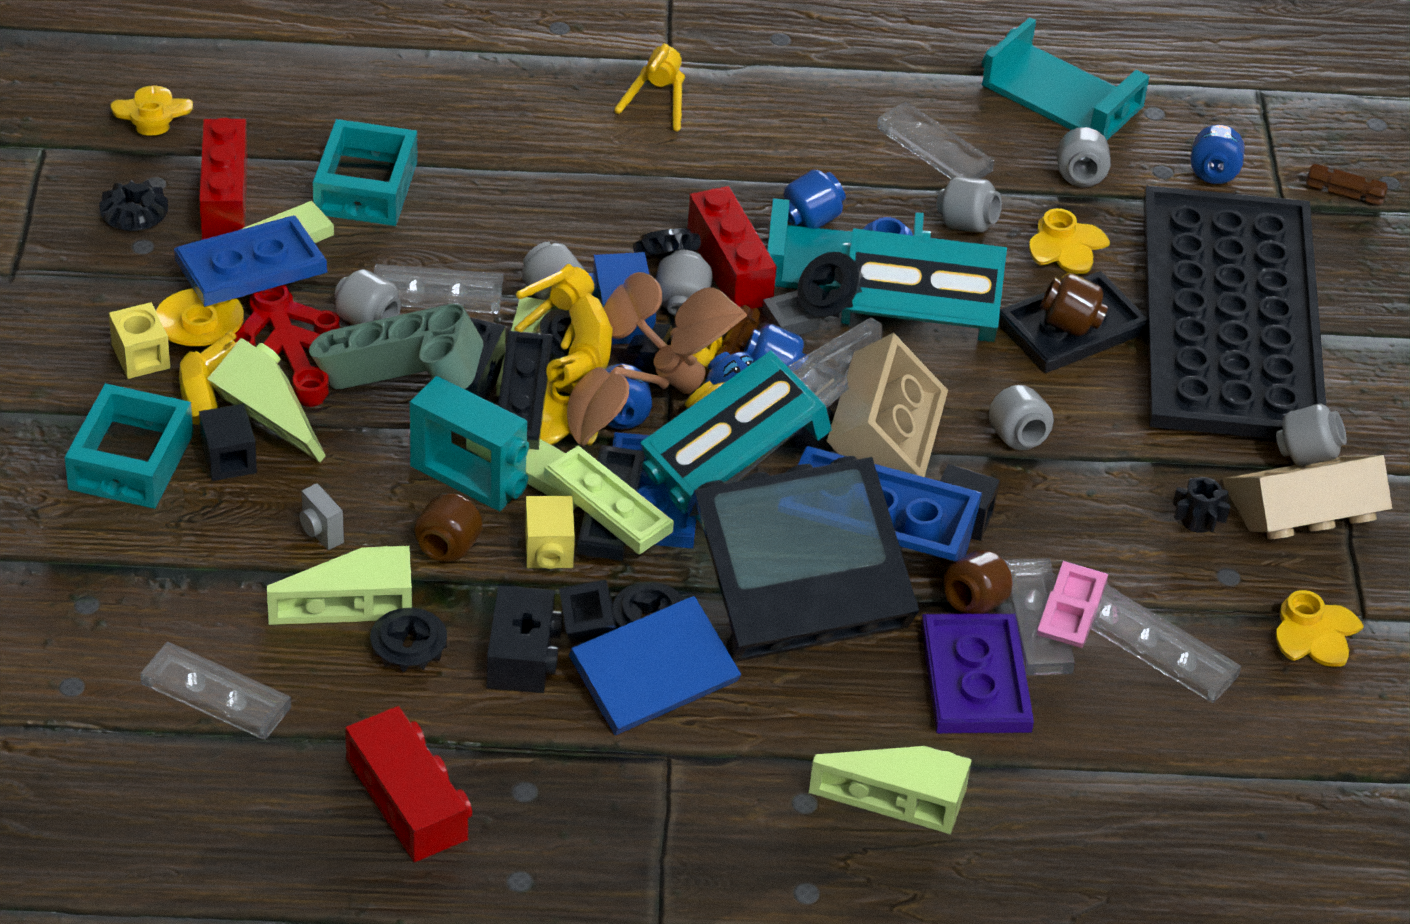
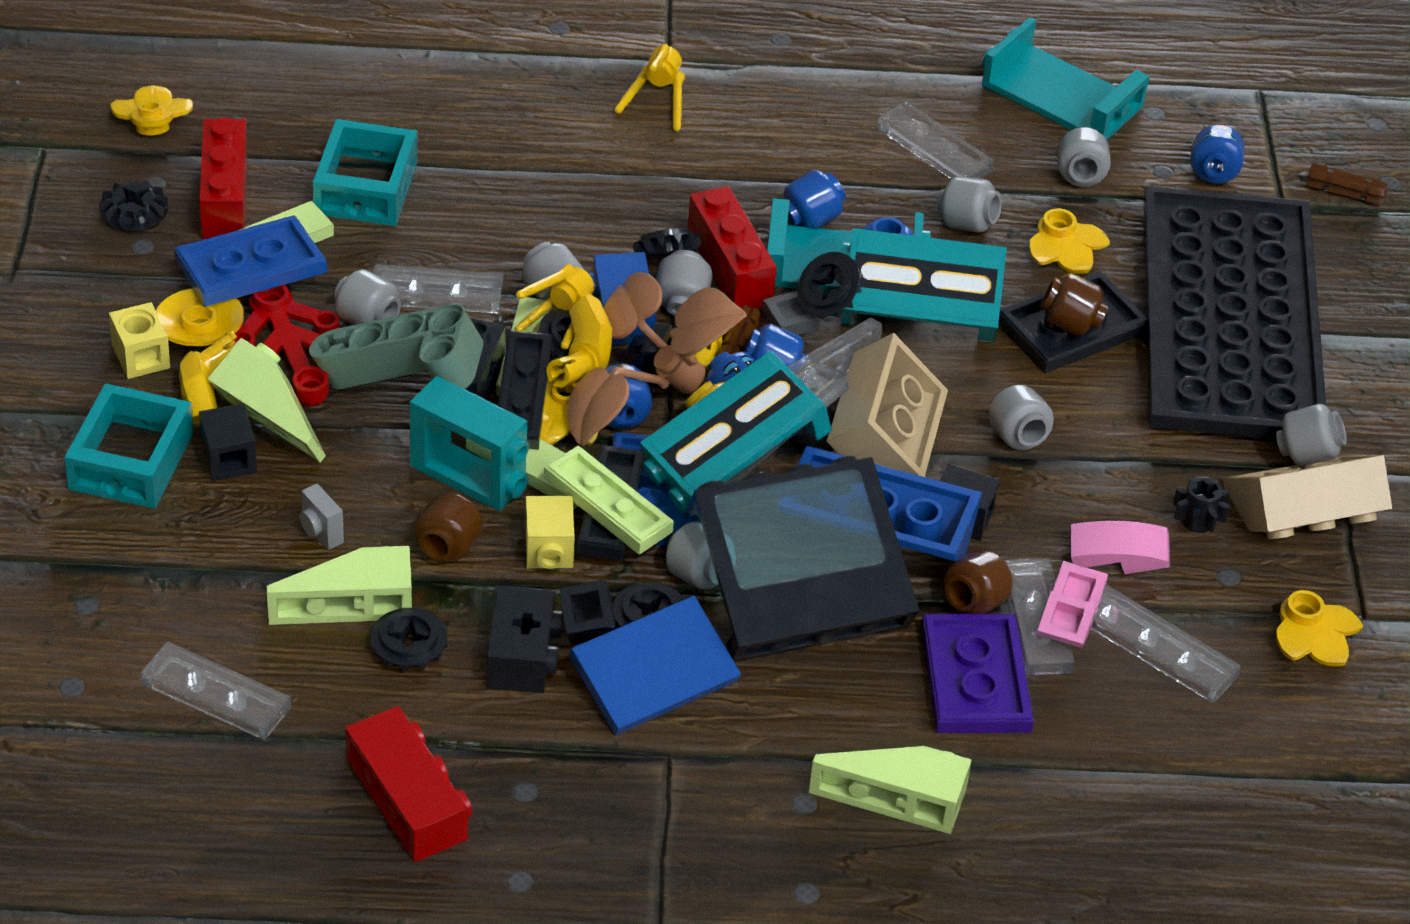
none -> light grey head [666,522,735,590]
none -> bright pink slope [1071,521,1170,574]

